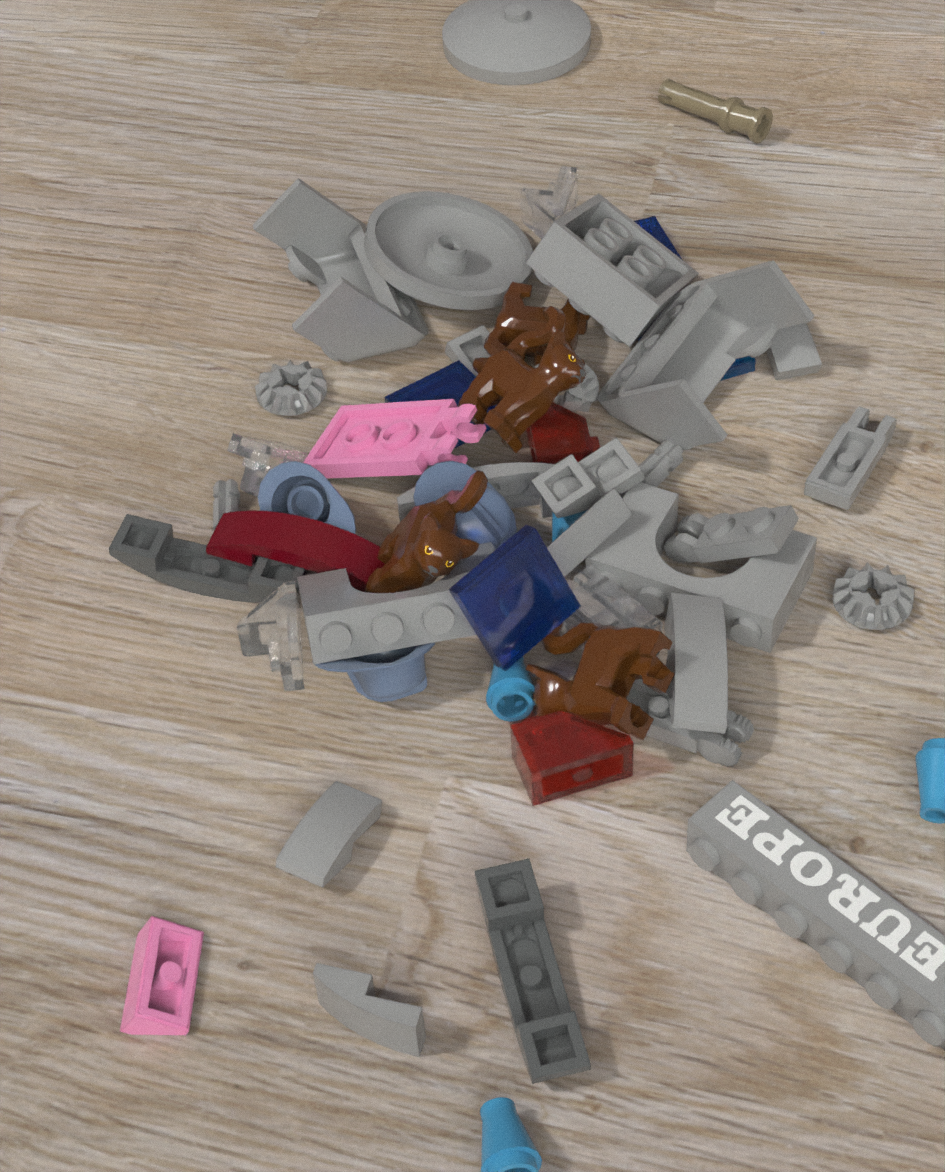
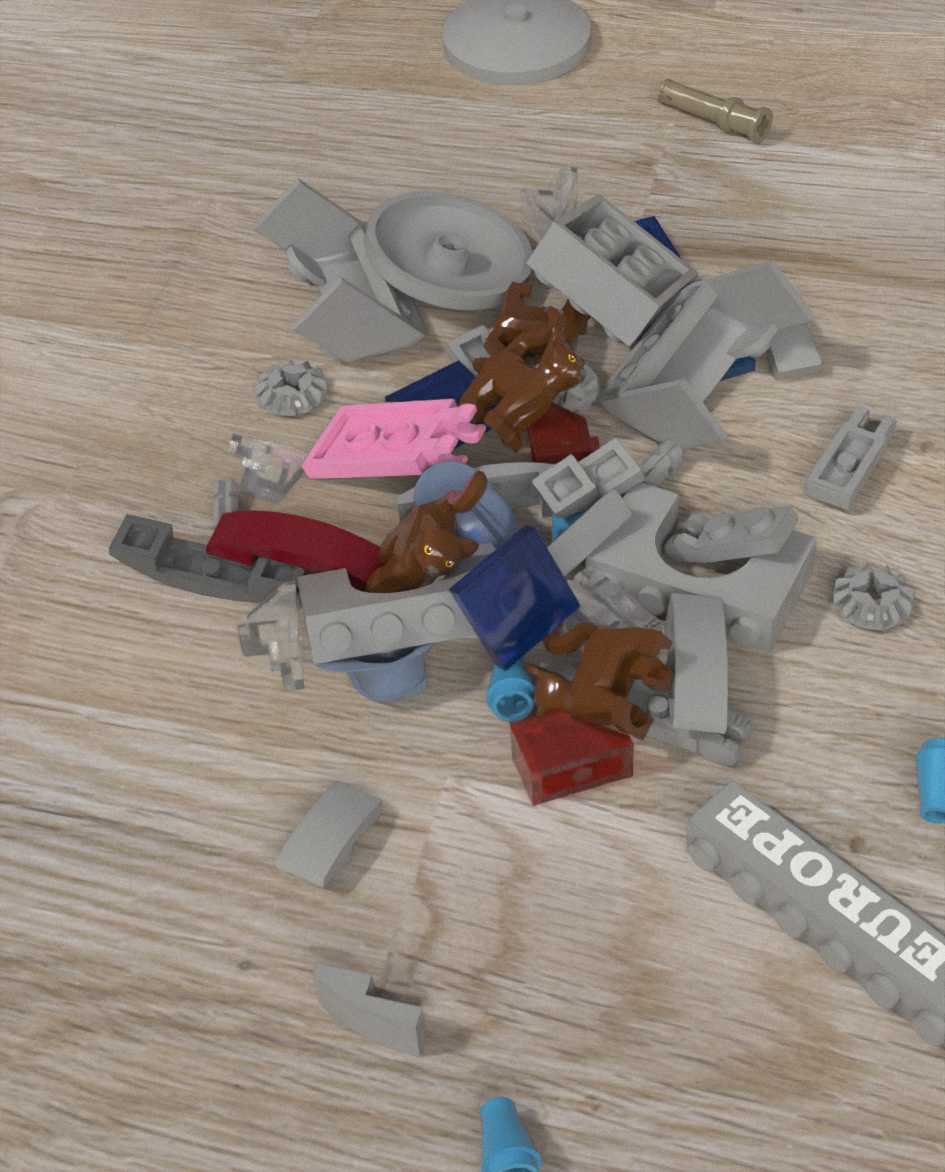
bright pink slope [120,916,204,1035] -> none
sand blue piece [258,461,356,534] -> none
dark grey slope [475,858,591,1084] -> none

